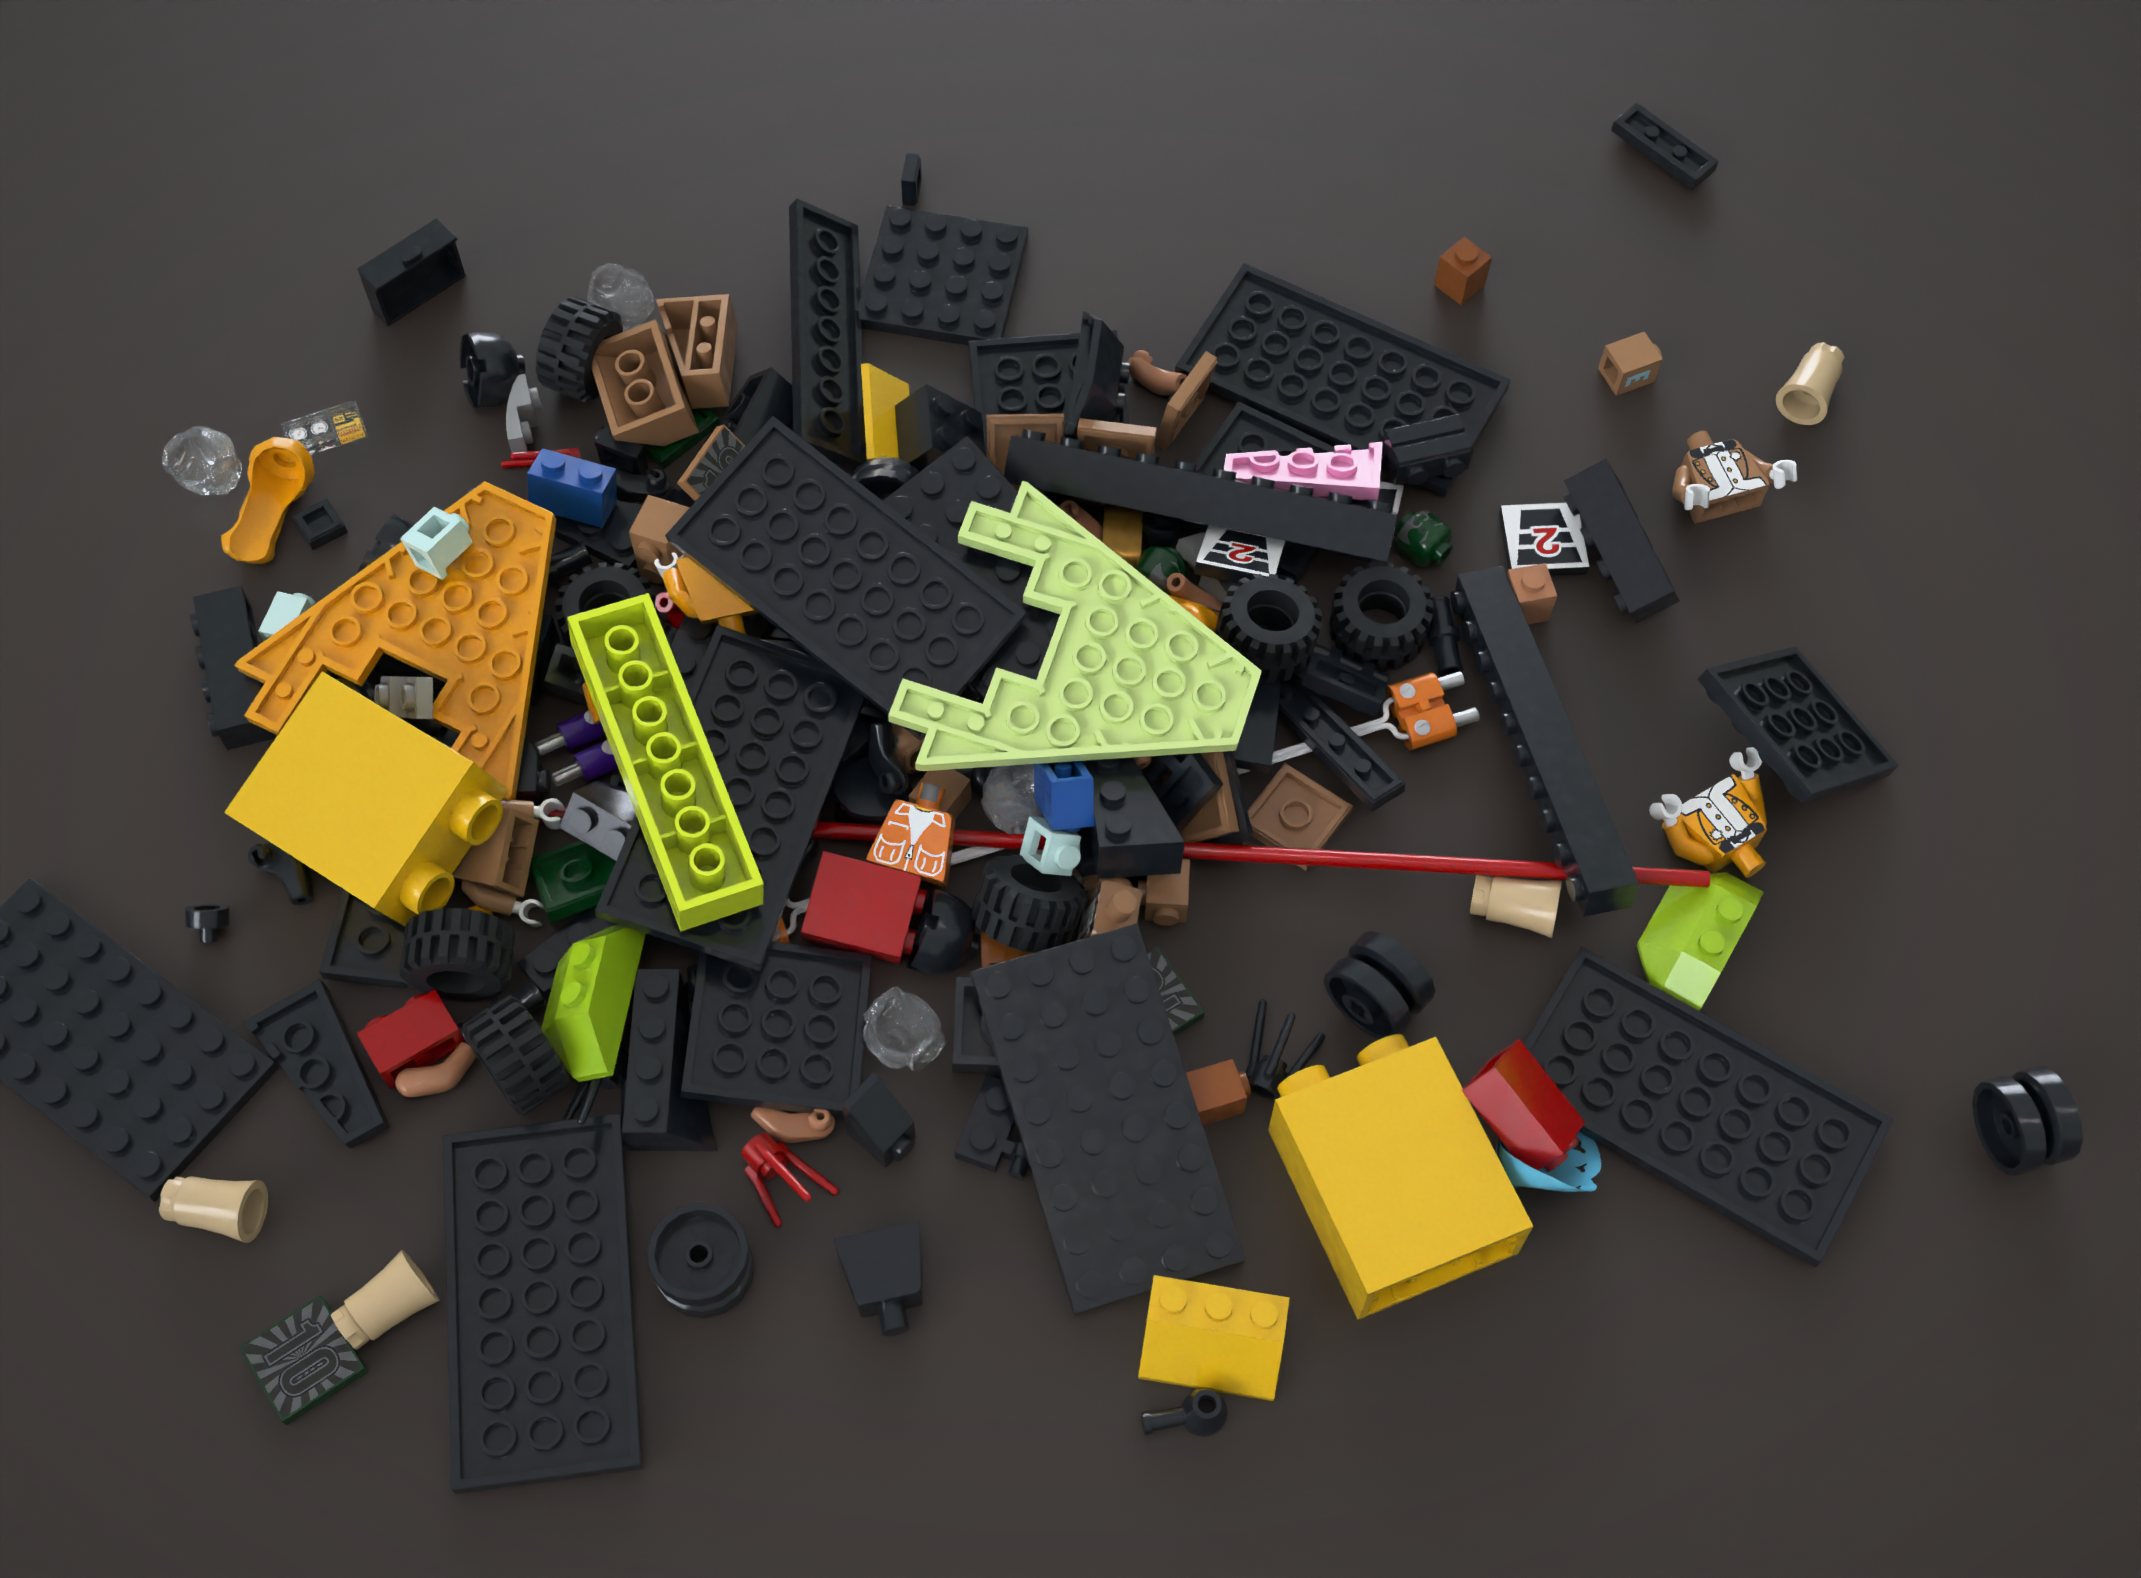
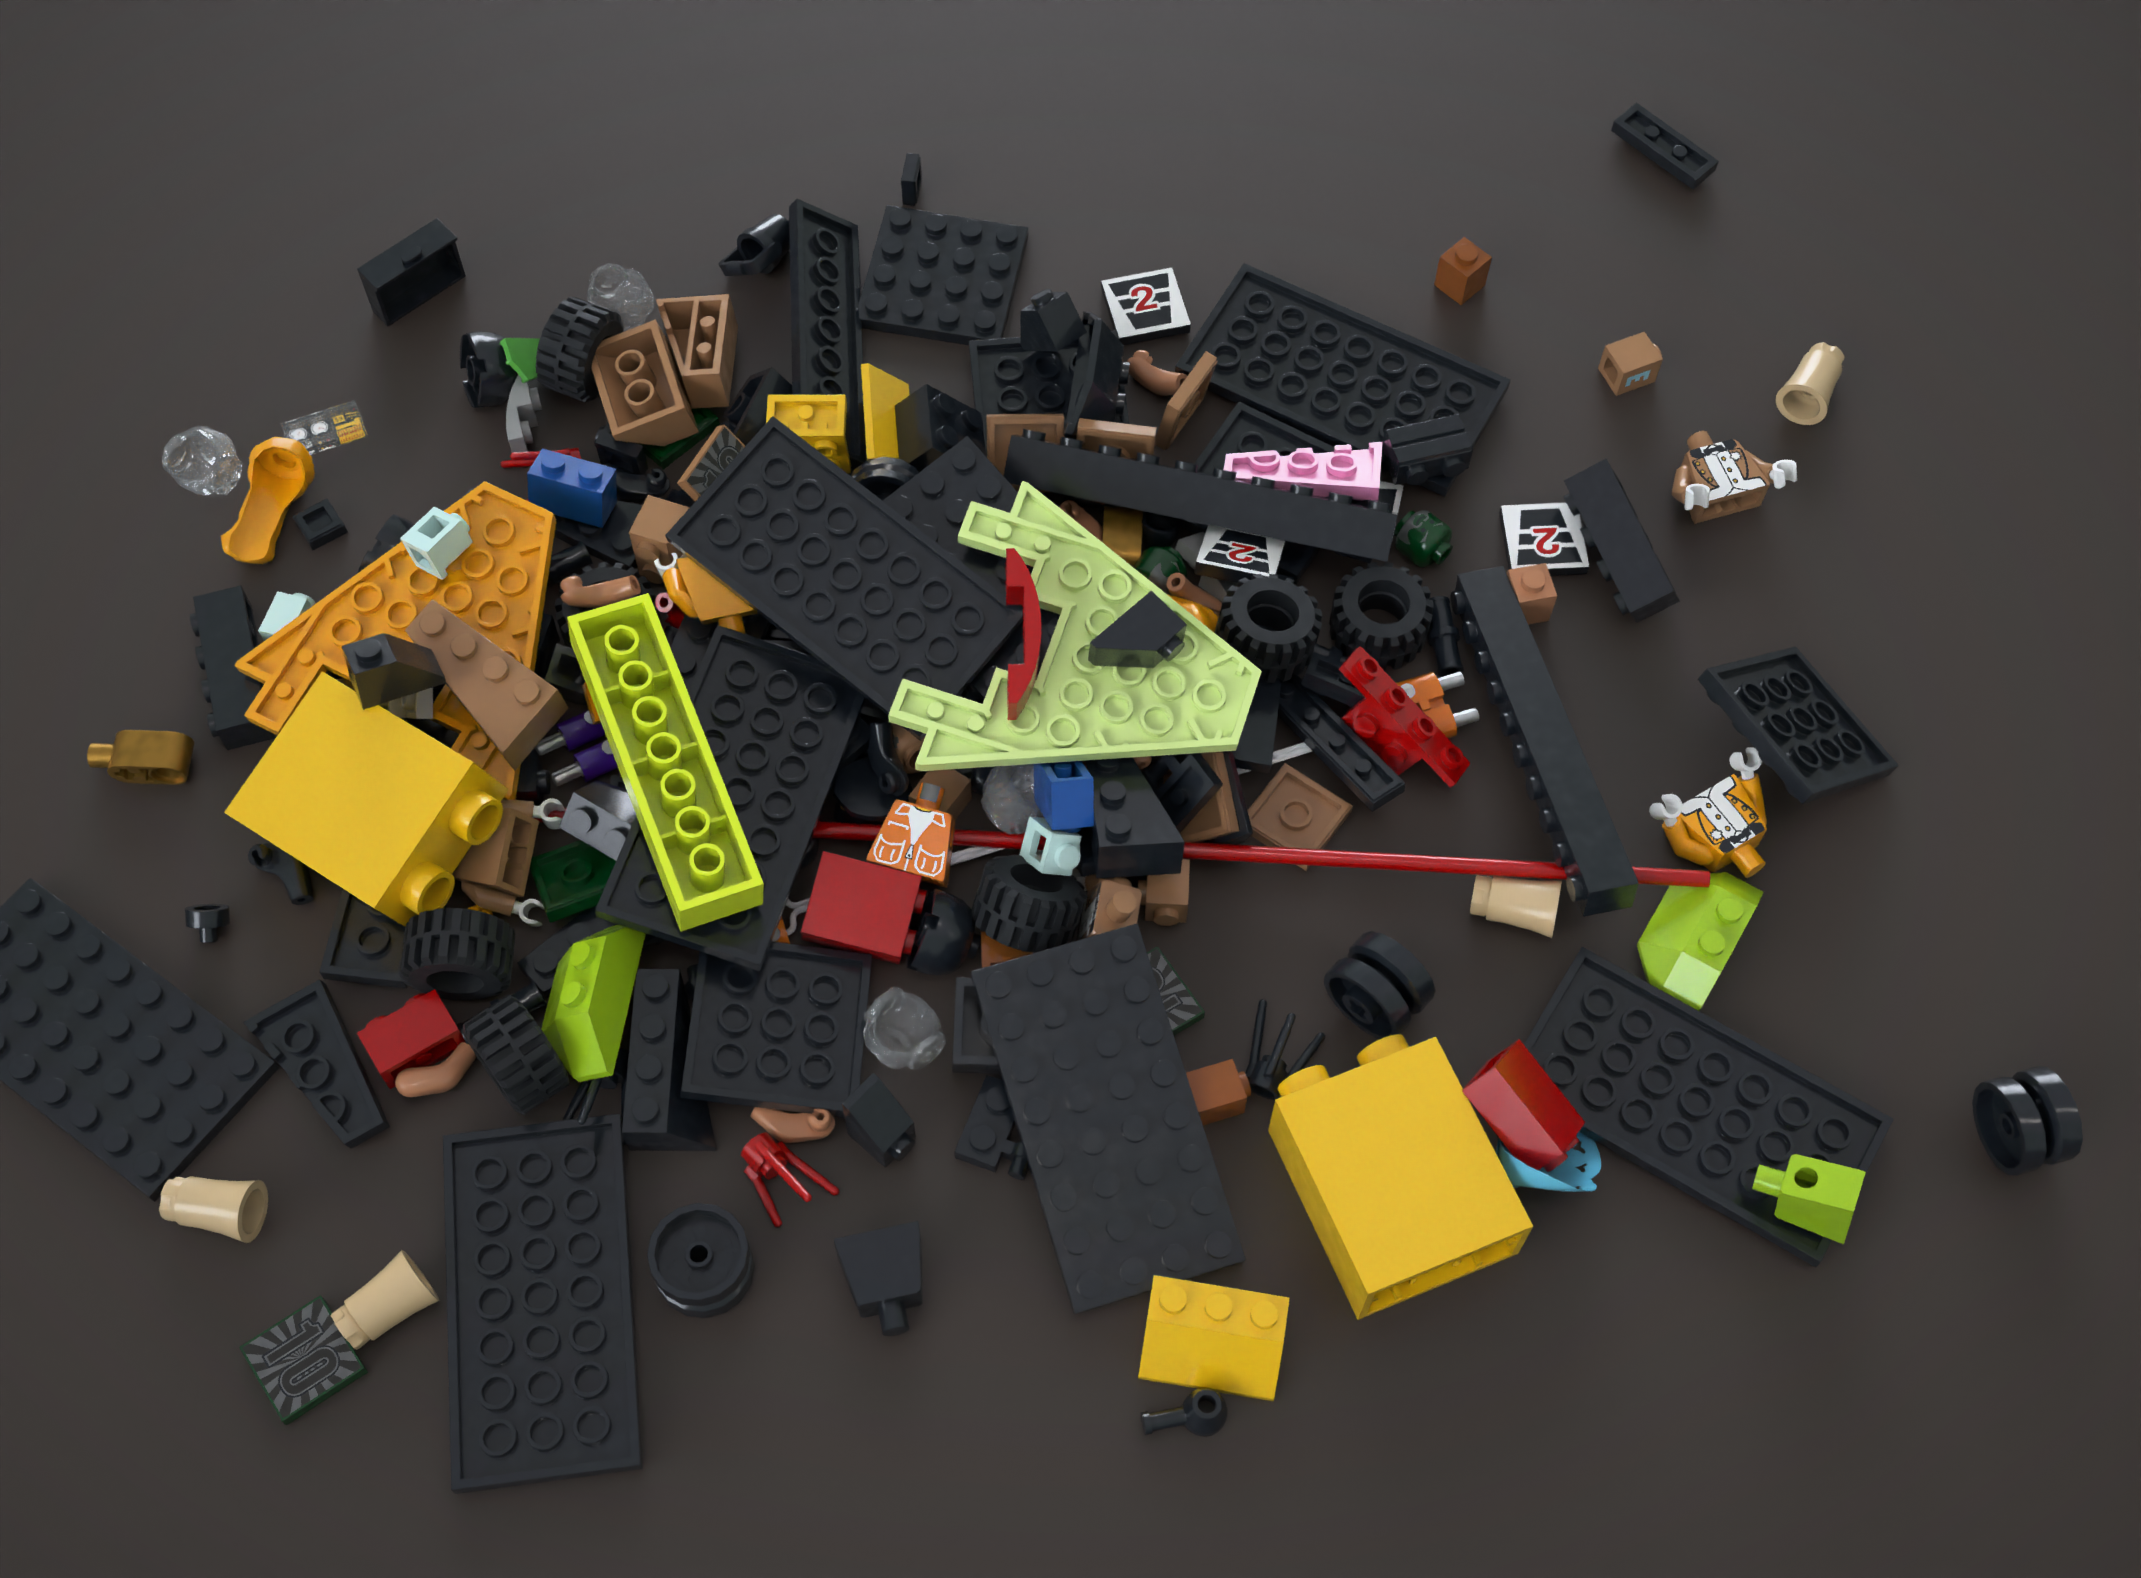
none -> pearl gold piece [87,730,195,785]
none -> black slope [342,633,446,710]
none -> medium nougat wedge [405,599,568,771]
none -> bright green piece [500,338,540,383]
none -> nougat arm [560,575,641,608]
none -> black piece [719,214,790,276]
none -> yellow bracket [766,395,851,474]
none -> red slope [1005,548,1042,720]
none -> black slope [1020,289,1087,352]
none -> black slope [1088,591,1187,668]
none -> tile [1101,268,1191,345]
none -> red bracket [1339,647,1470,788]
none -> lime torso [1752,1154,1866,1244]

